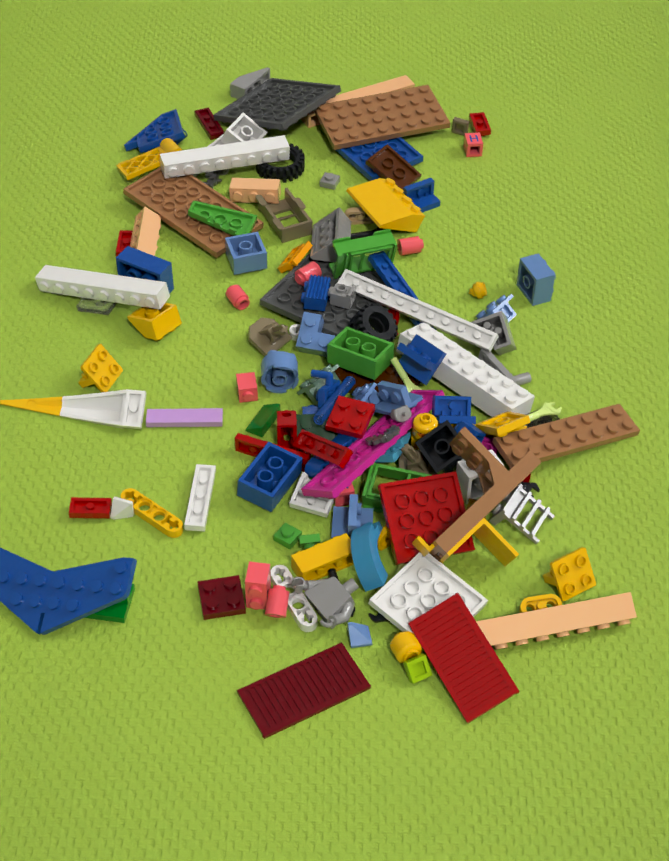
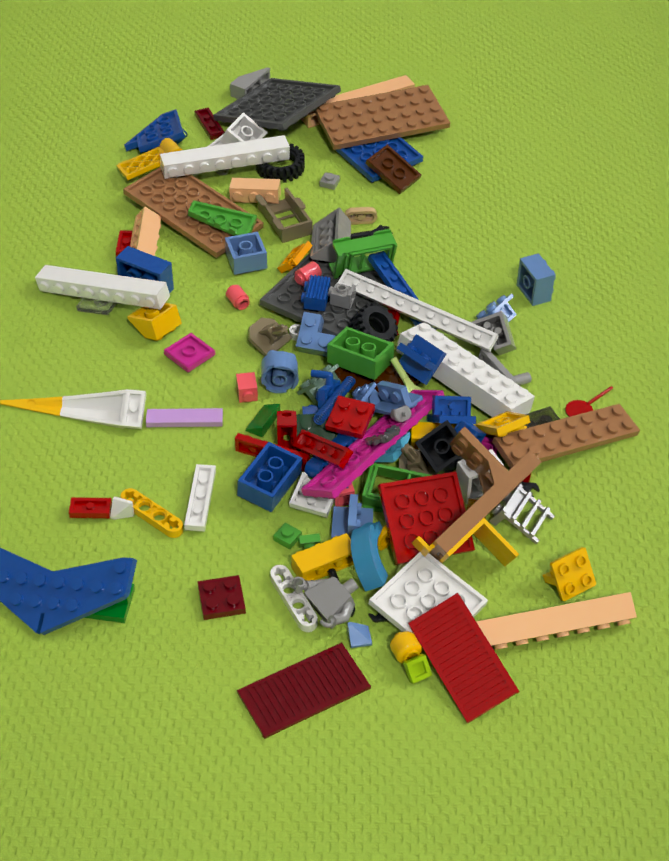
yellow bracket [78,344,123,393] -> none
flat silver animal [203,171,222,189] -> none
coral brick [245,562,271,610] -> none
coral brick [265,585,290,618] -> none
yellow slope [346,178,425,233] -> none
coral brick [397,236,424,256] -> none
blue bracket [403,178,440,213] -> none
yellow head [412,413,438,440] -> none
dark tan tile [452,117,469,136] -> none
coral brick [463,132,483,157] -> none
red plate [469,112,491,136] -> none
yellow plate [469,281,487,299] -> none
yellow plate [519,594,562,613] -> none
yellowish green piece [528,402,562,422] -> none
none -> dark pink plate [164,333,215,372]
none -> red piece [565,386,613,417]

